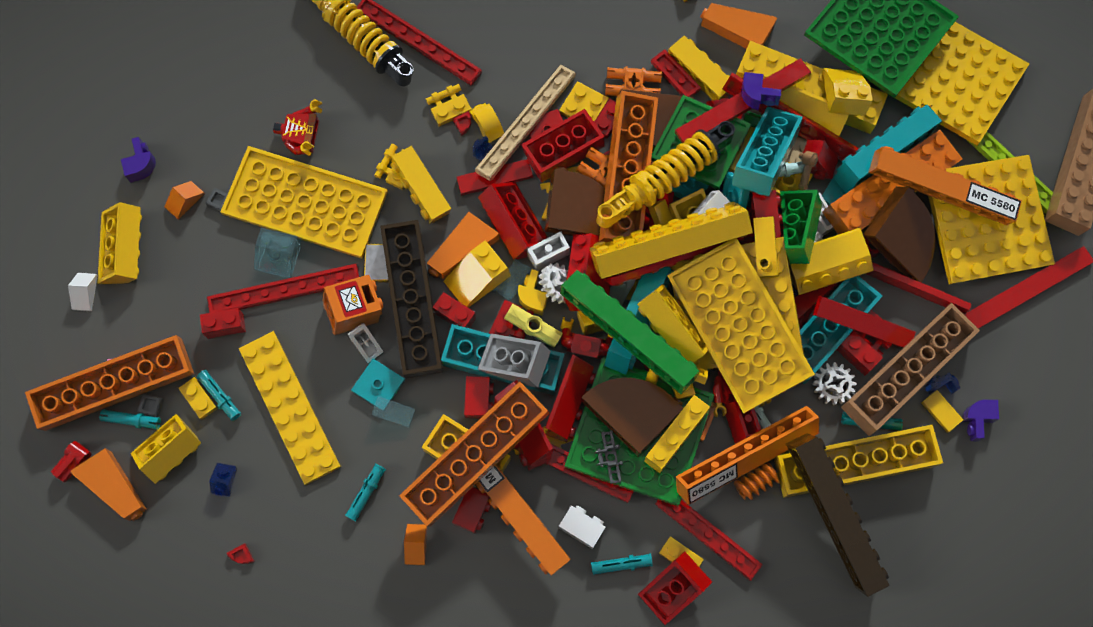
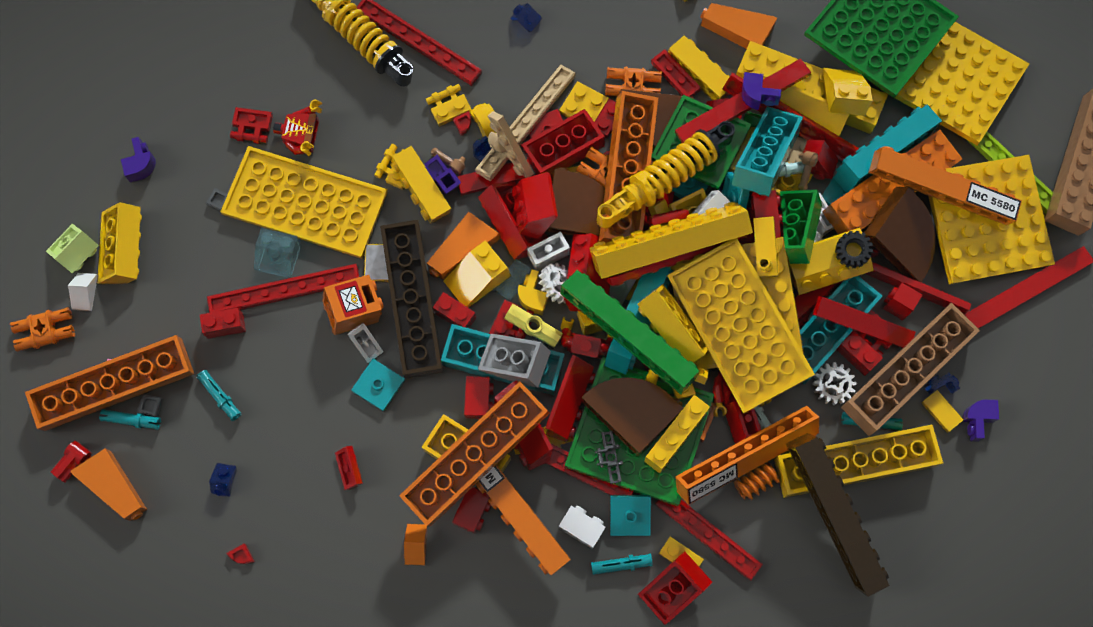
yellow slope [130,414,201,484] -> none
orange slope [164,181,205,220] -> none
yellow plate [178,377,218,420] -> none
yellow plate [239,331,341,485] -> none
teal pin [345,463,386,522] -> none
clear light blue tile [371,396,415,428] -> none
none -> orange pin [10,307,75,352]
none -> yellowish green slope [46,224,99,274]
none -> red plate [230,107,273,144]
none -> red plate [335,446,362,490]
none -> dark purple brick [424,155,461,195]
none -> medium nougat piece [431,148,466,175]
none -> tan plate [488,111,534,177]
none -> clear blue bracket [511,3,542,32]
none -> red slope [512,172,558,239]
none -> teal plate [610,495,651,536]
none -> red tile [647,209,689,225]
none -> black tyre [835,231,873,268]
none -> red brick [883,283,922,321]

